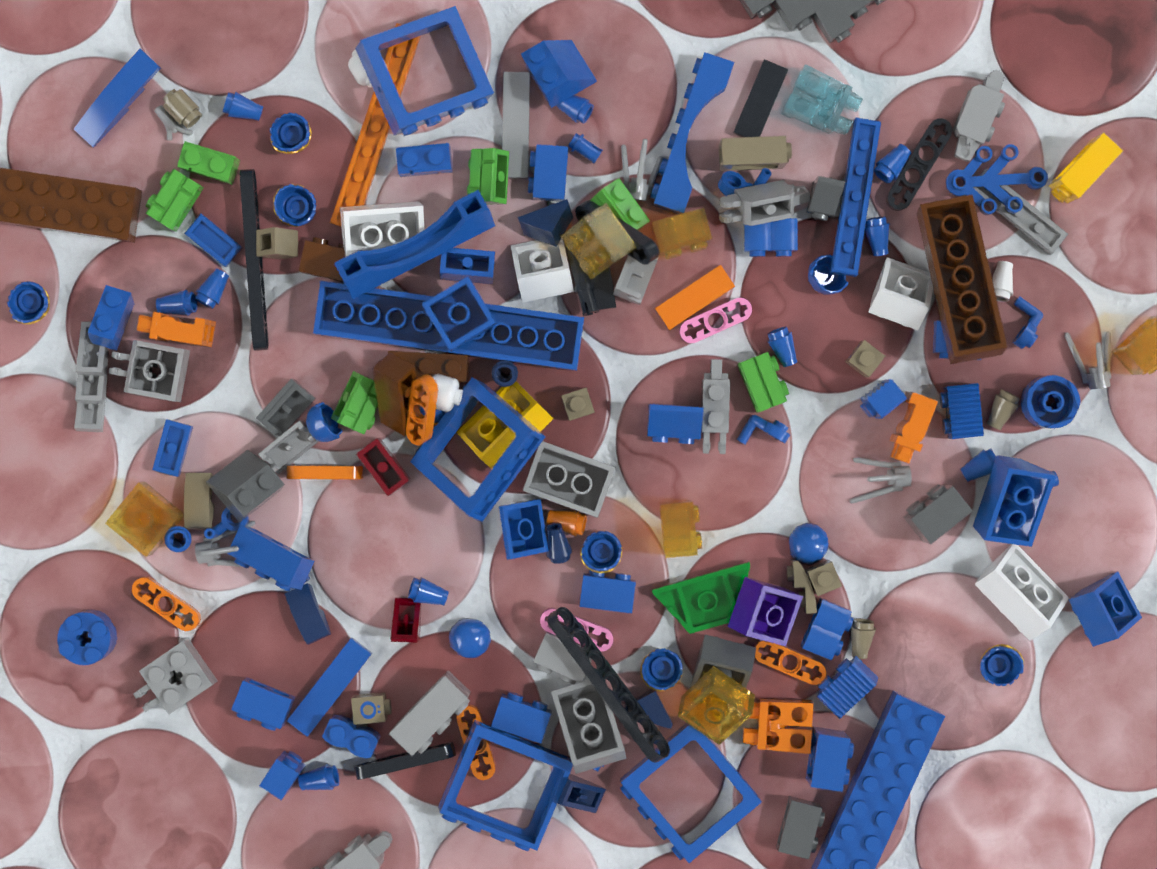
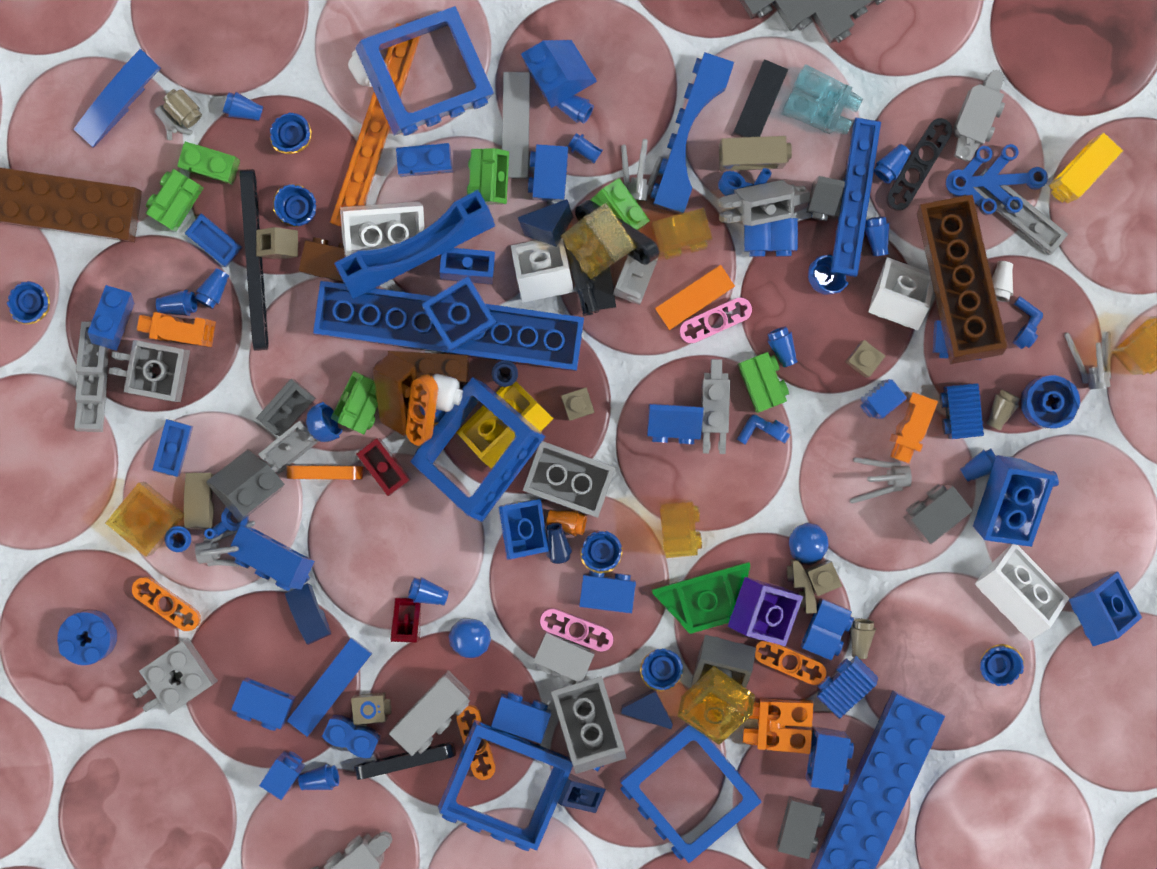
black beam [548,607,670,763] -> none

